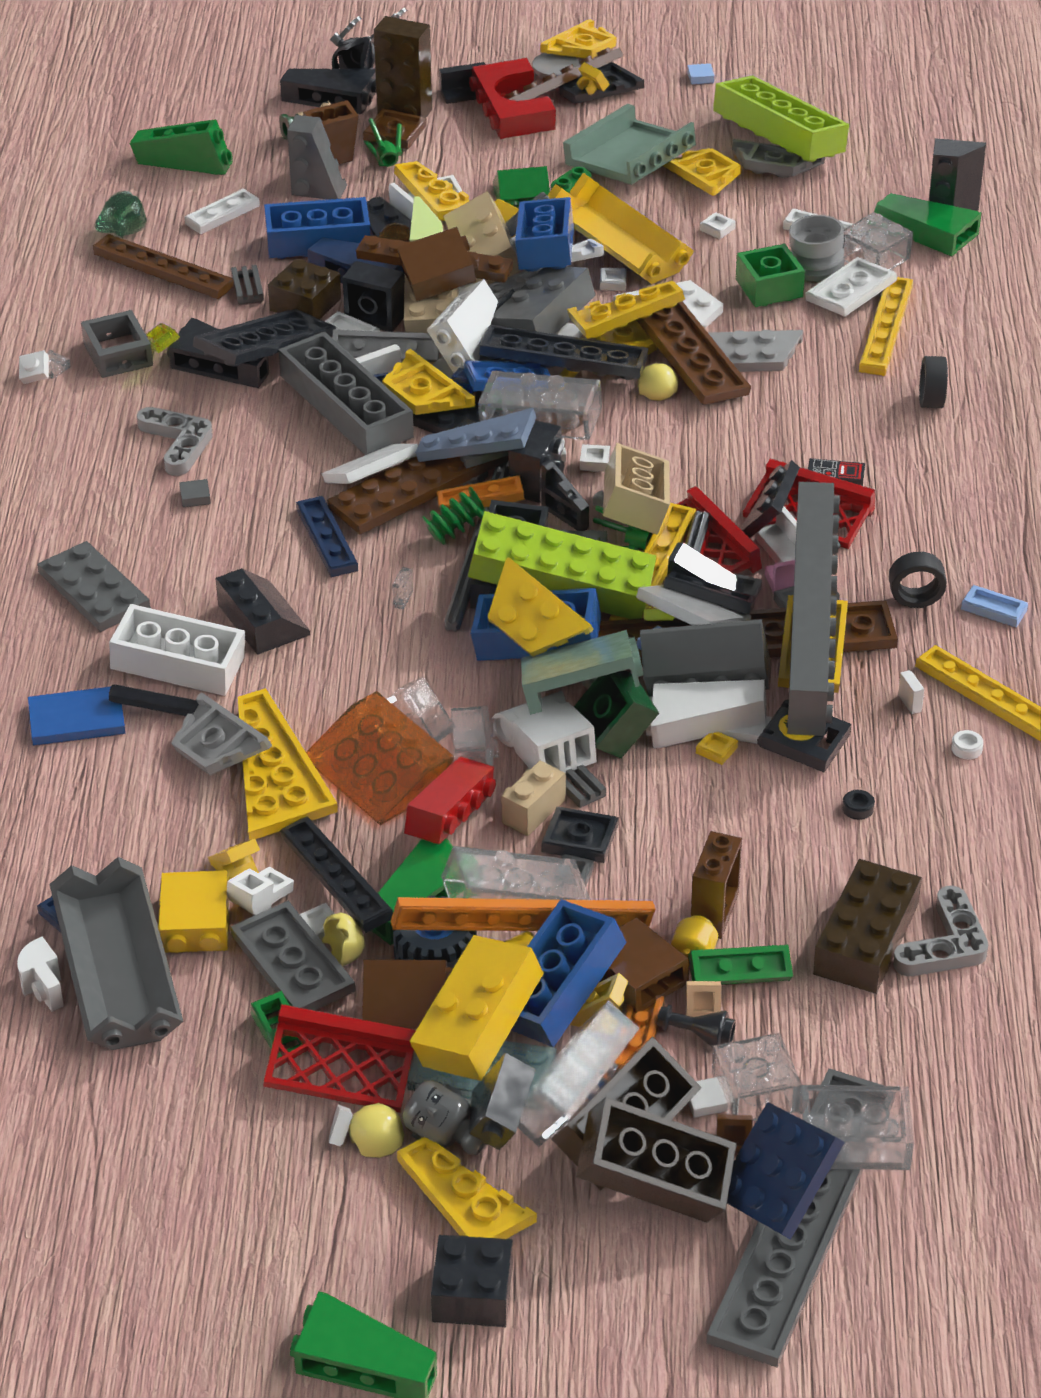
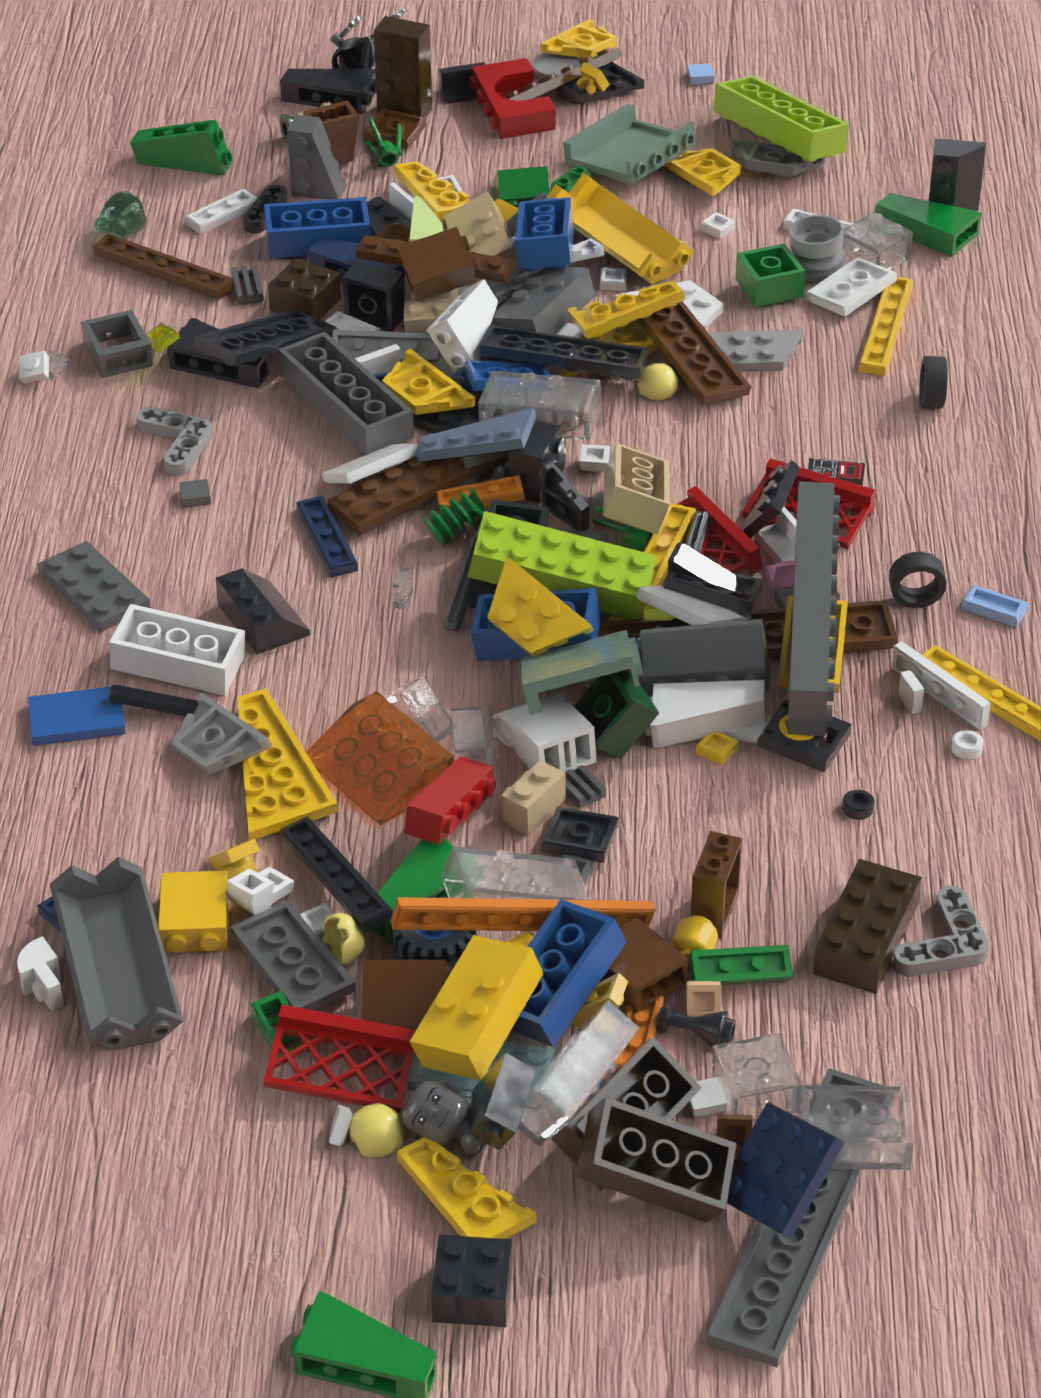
none -> black beam [243,184,287,233]
none -> white tile [892,641,991,730]

